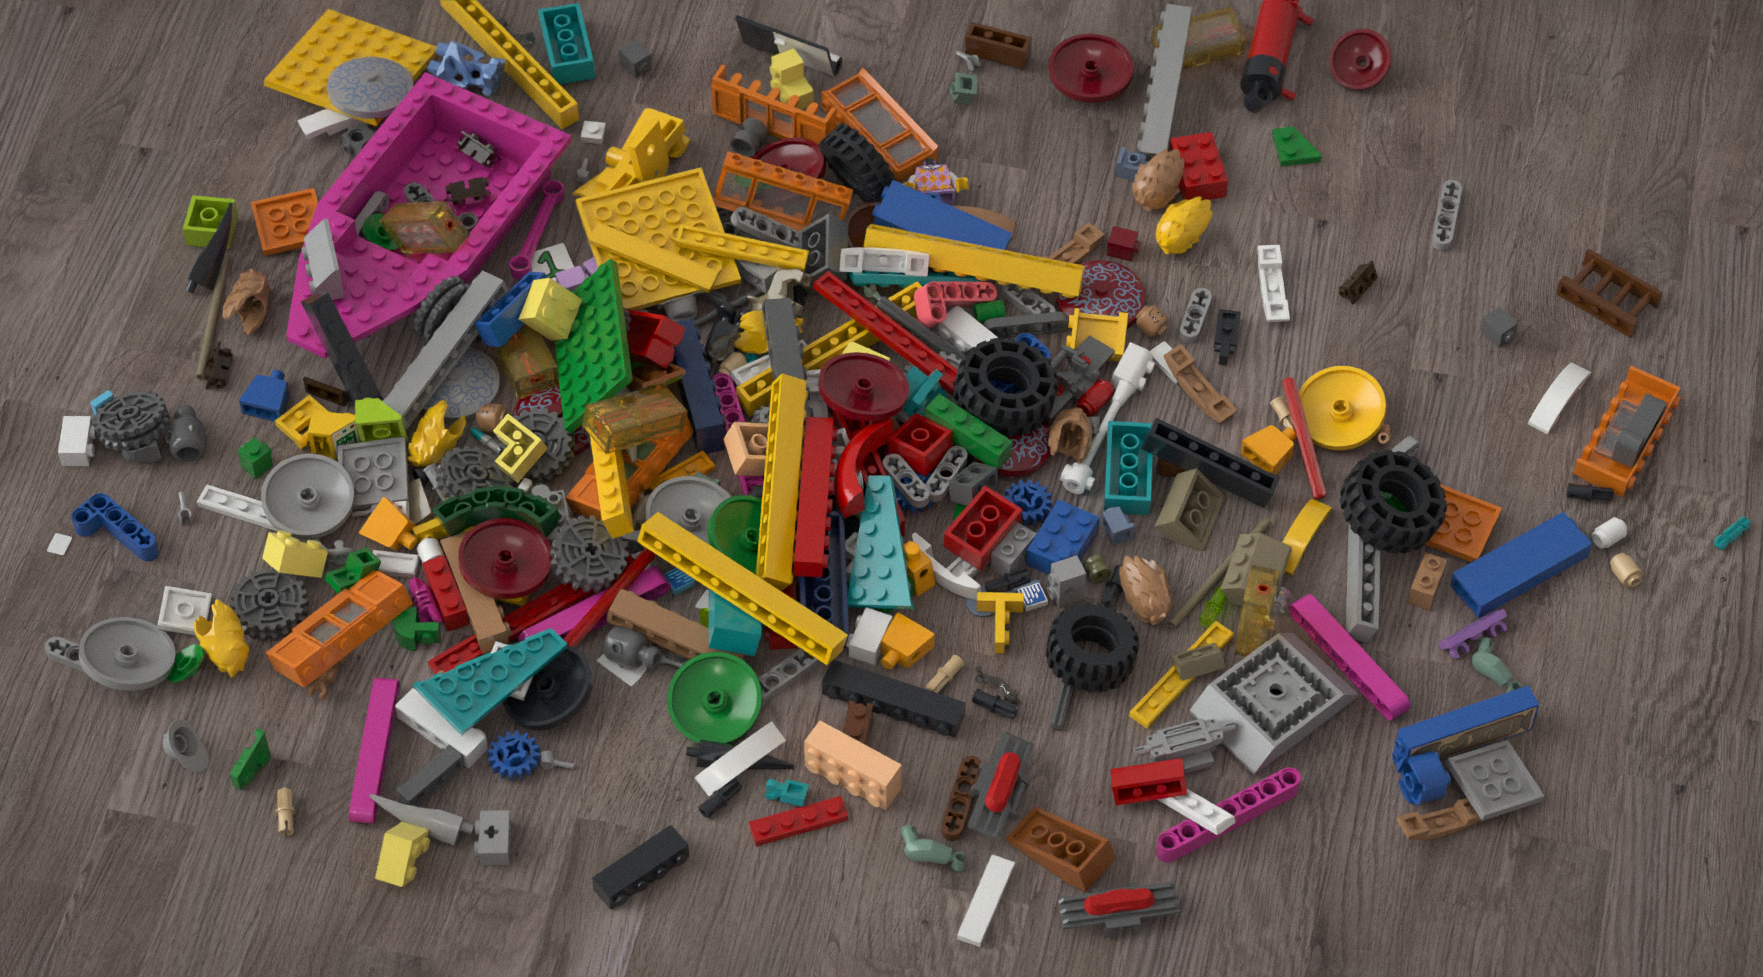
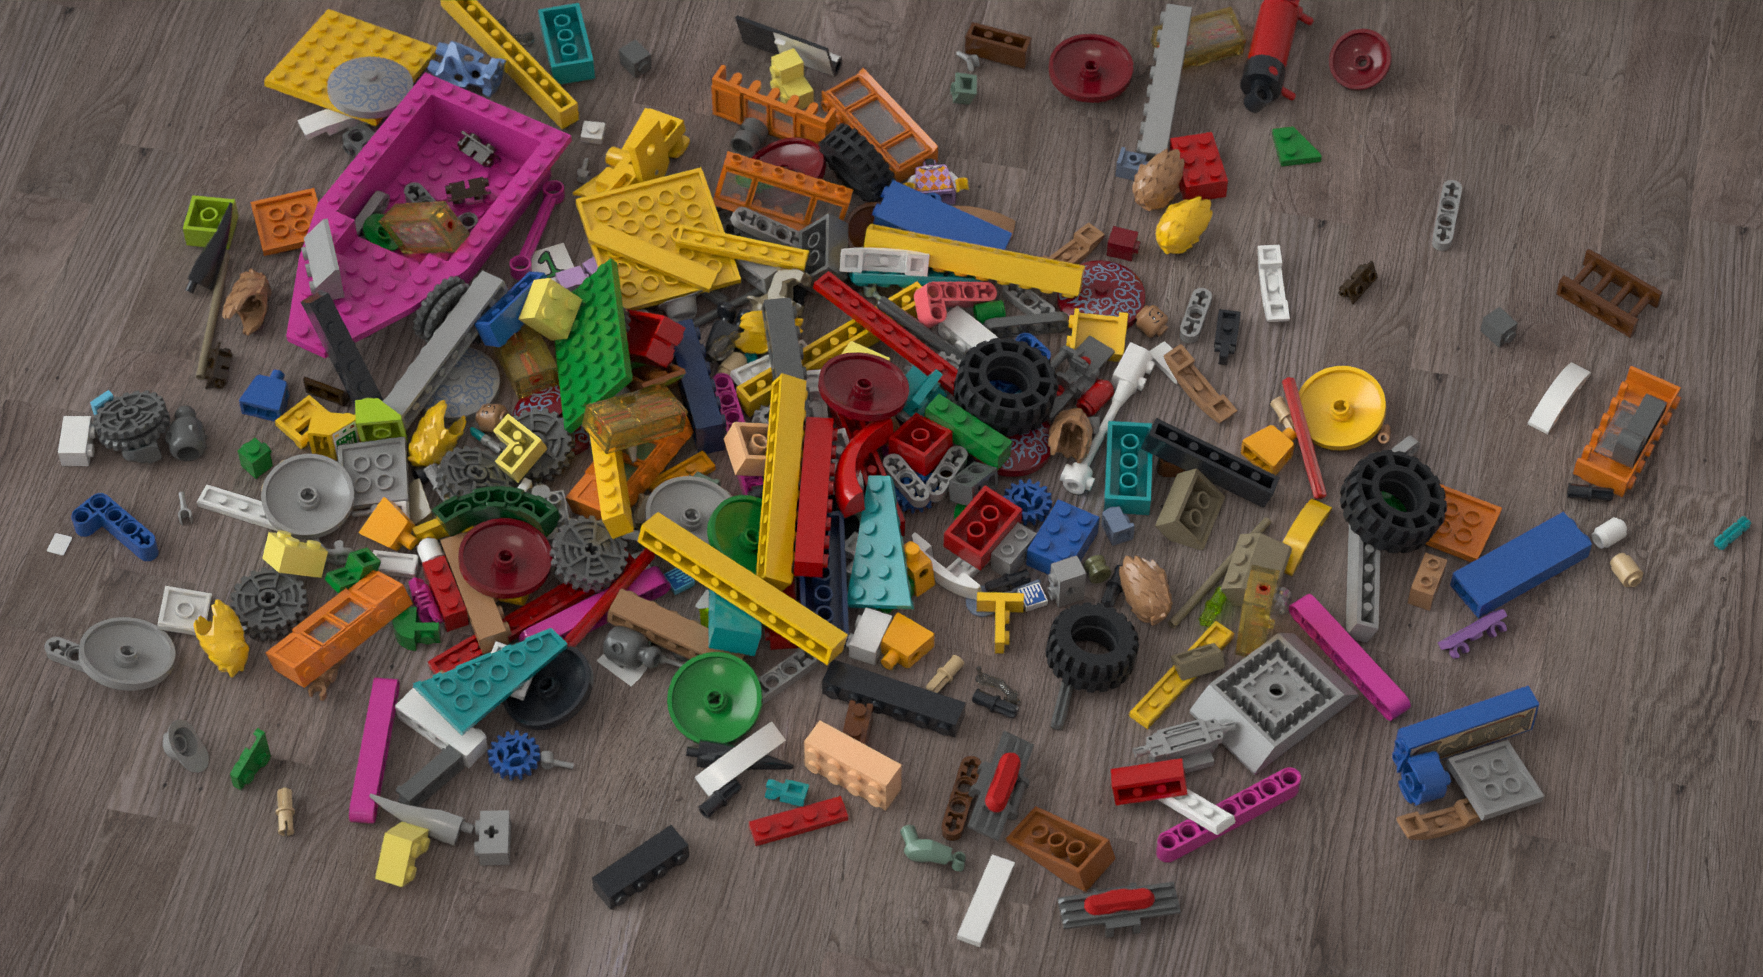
green dish [166,644,205,683] -> none
sand green arm [1472,637,1522,693] -> none

